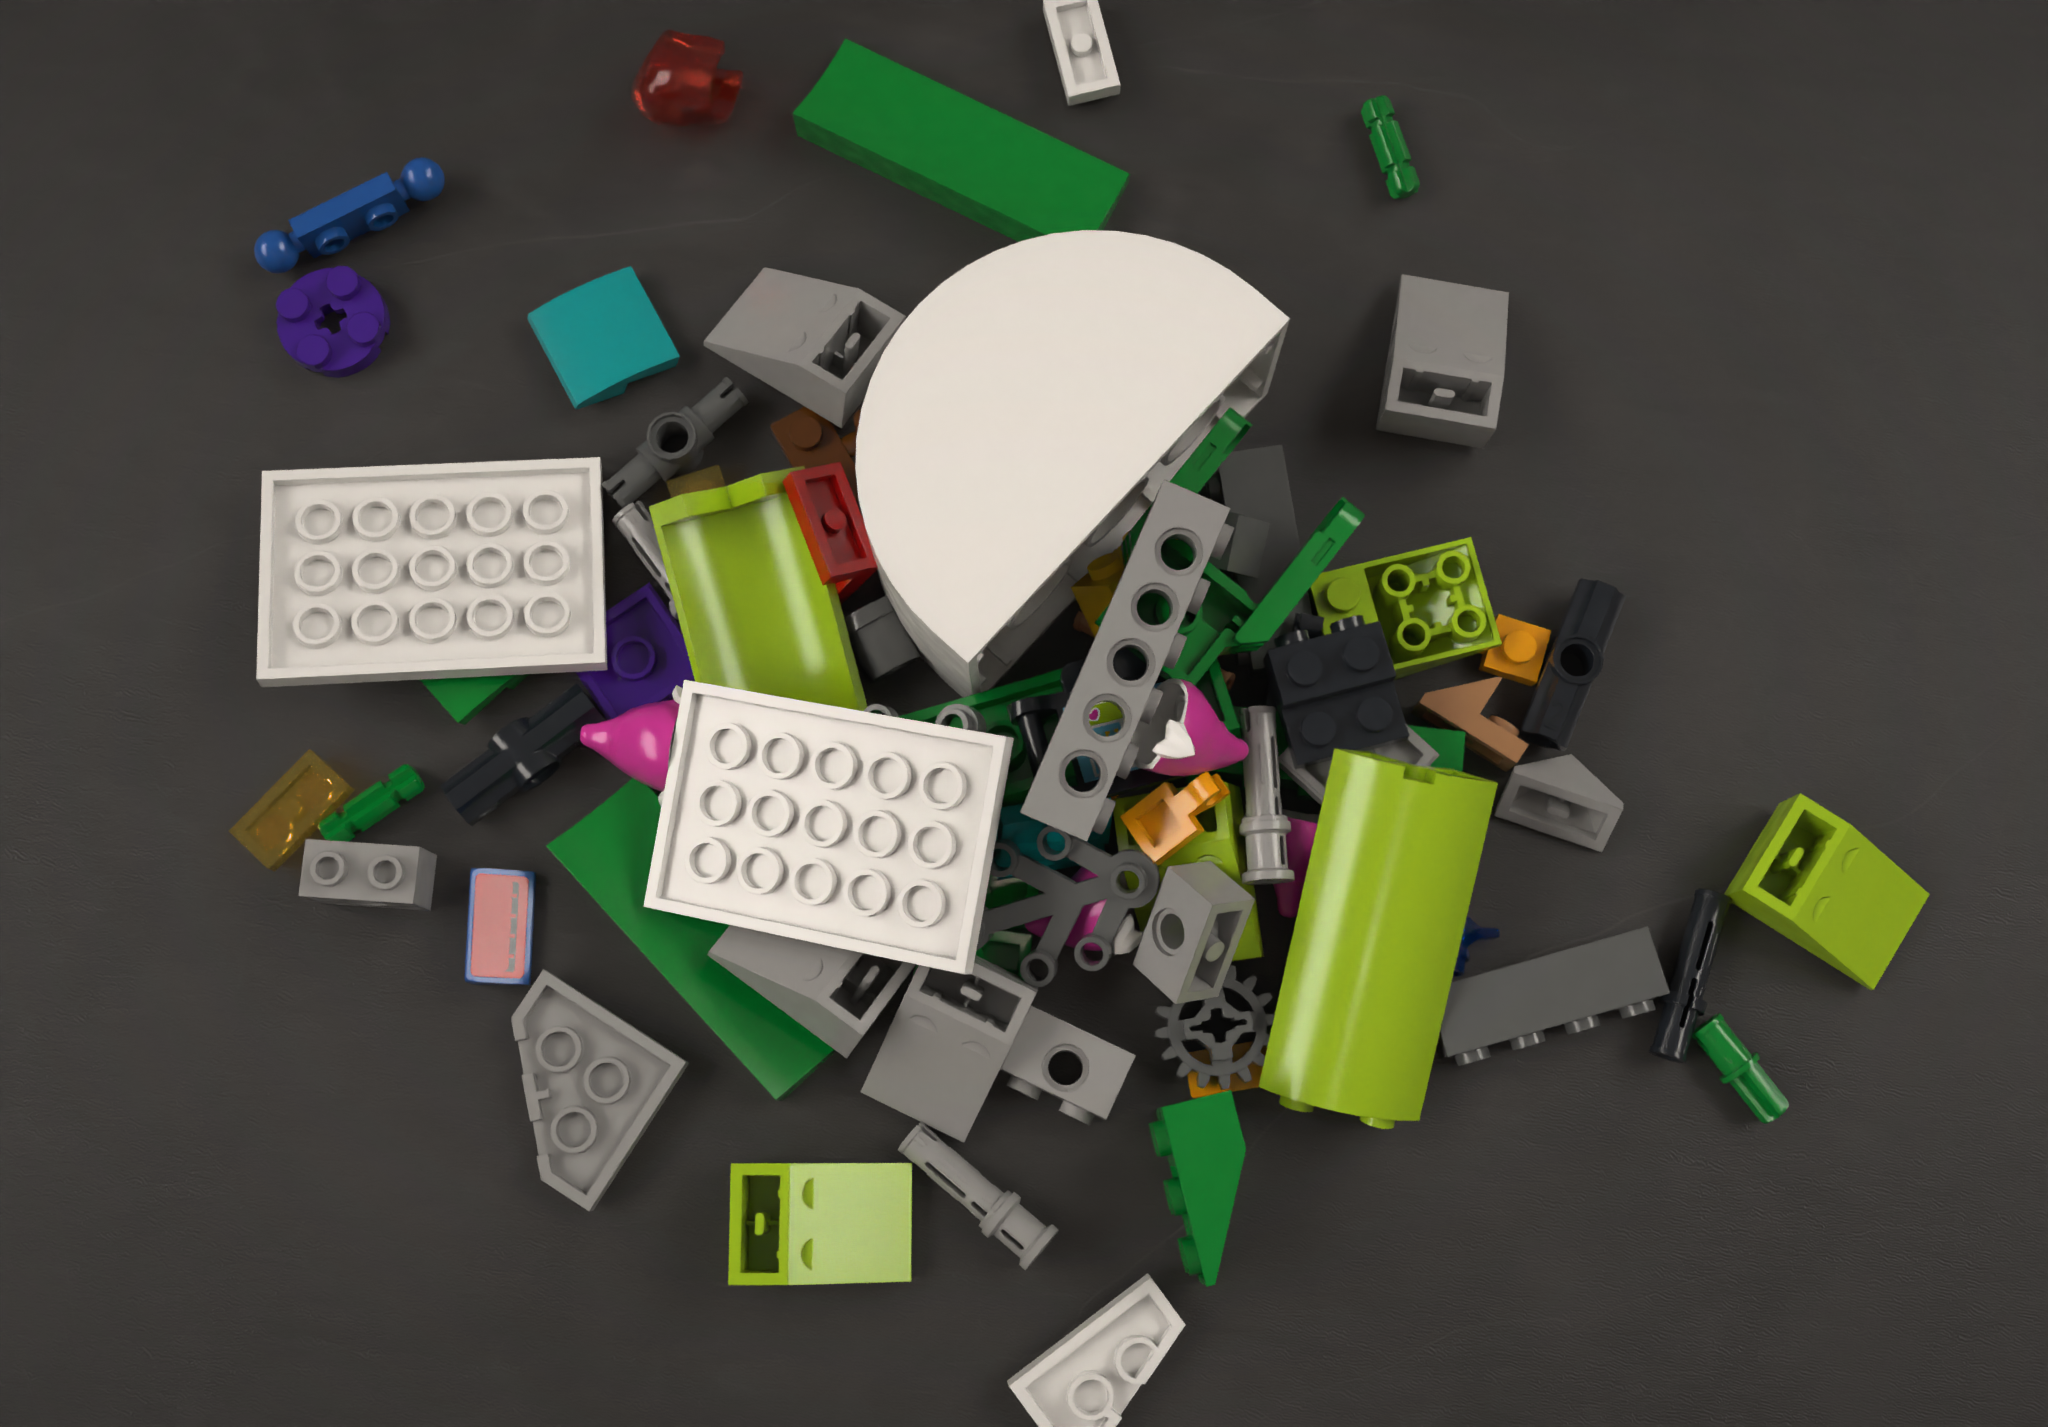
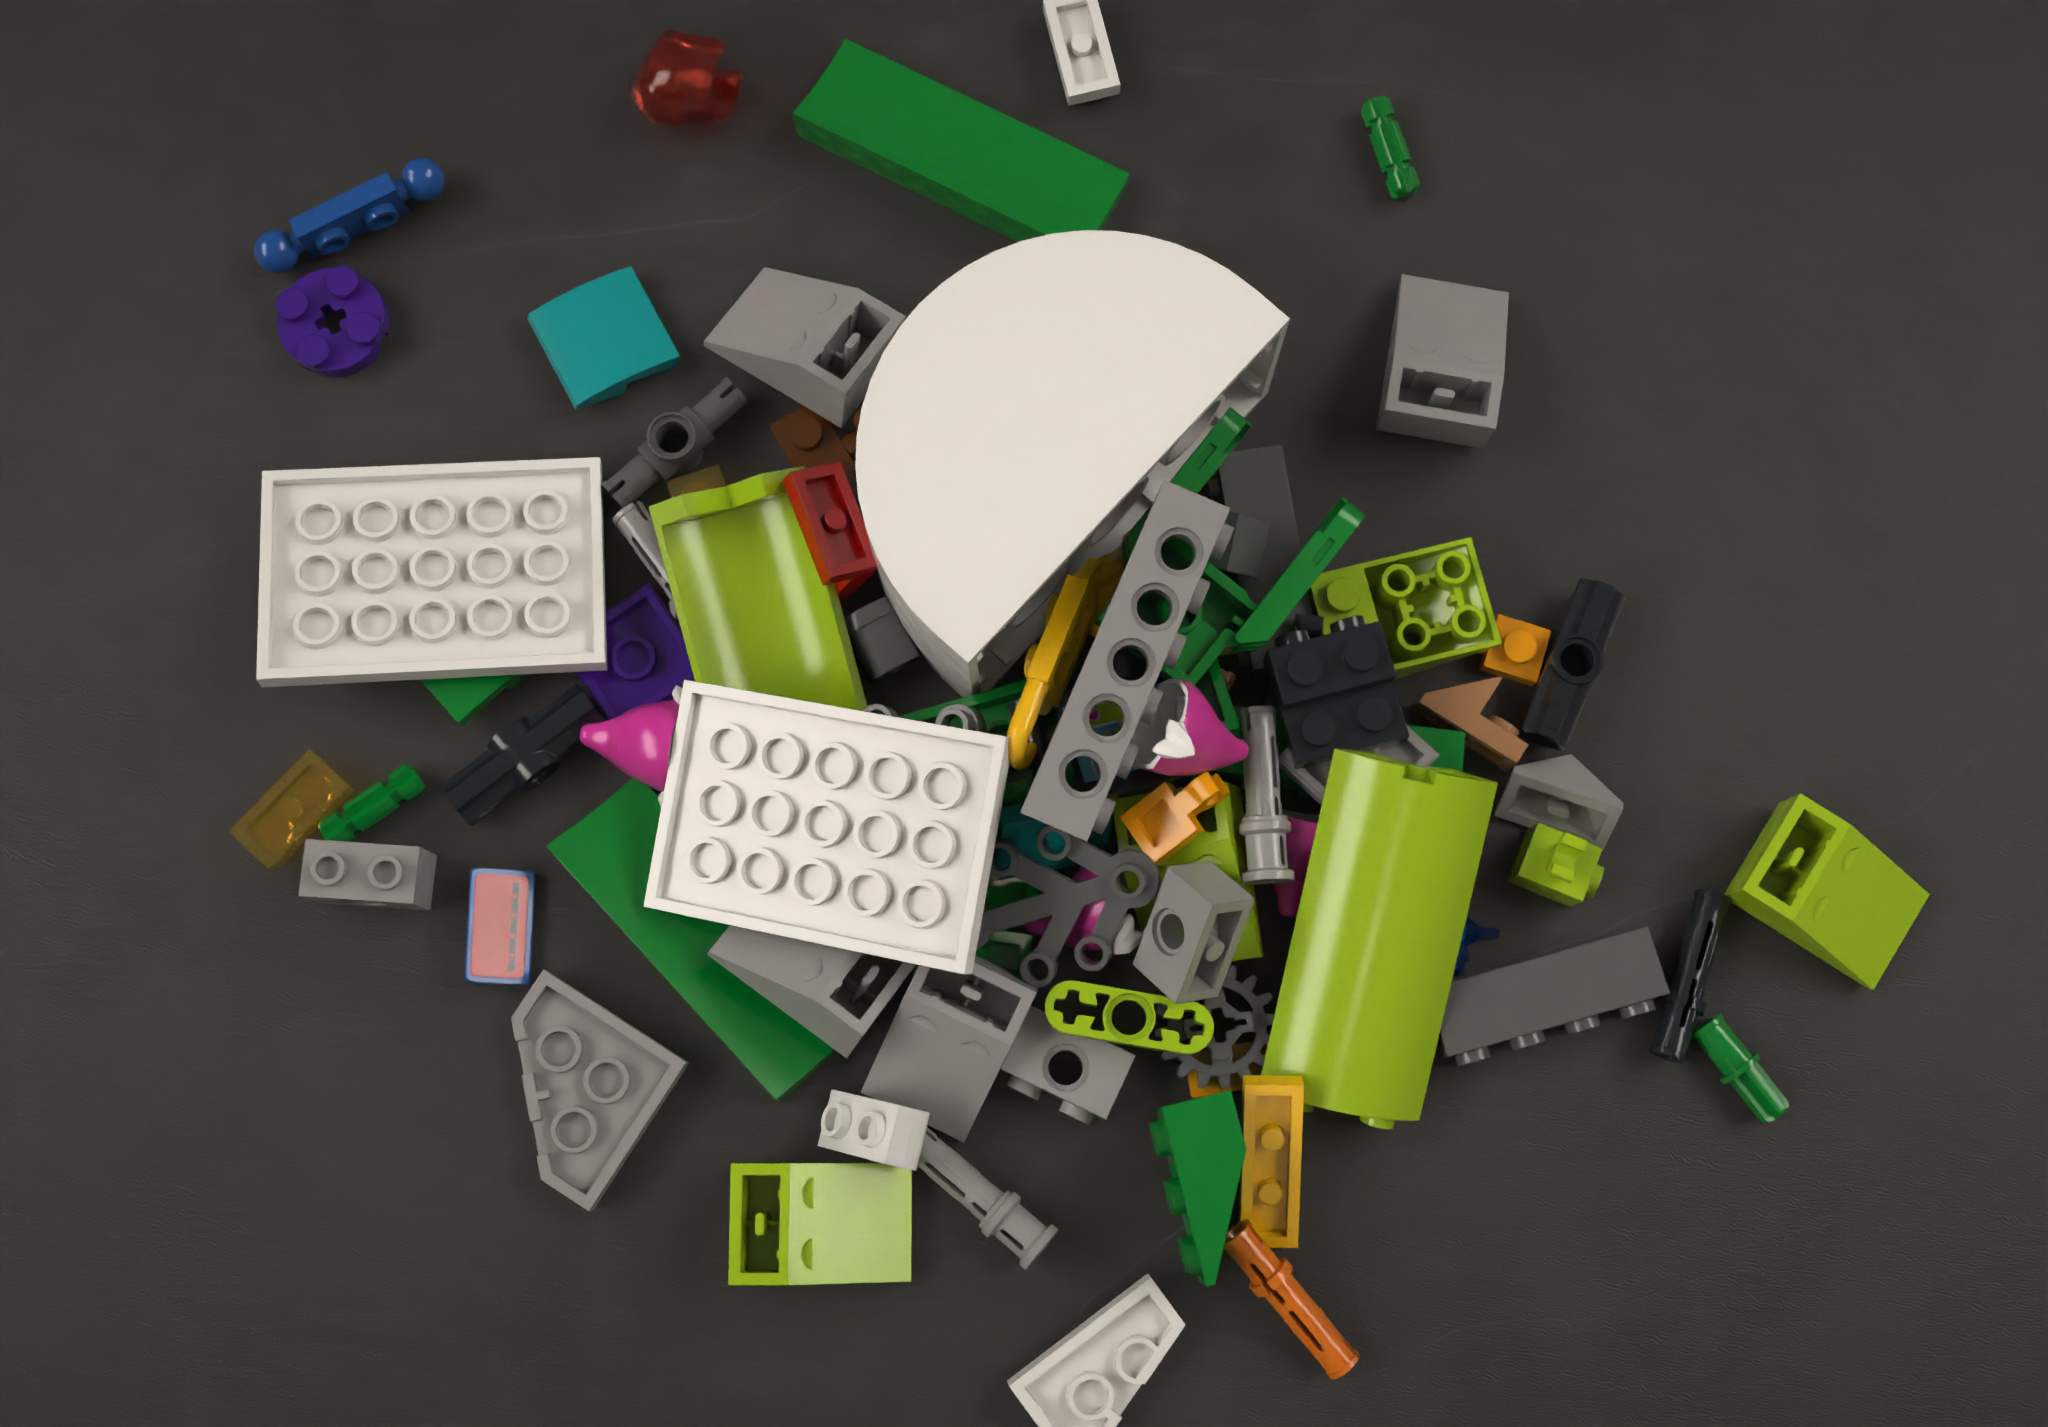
none -> white plate [817,1089,930,1171]
none -> yellow plate [1007,557,1103,771]
none -> lime beam [1045,980,1214,1055]
none -> orange pin [1224,1219,1360,1380]
none -> yellow plate [1238,1075,1304,1248]
none -> lime brick [1507,822,1604,907]

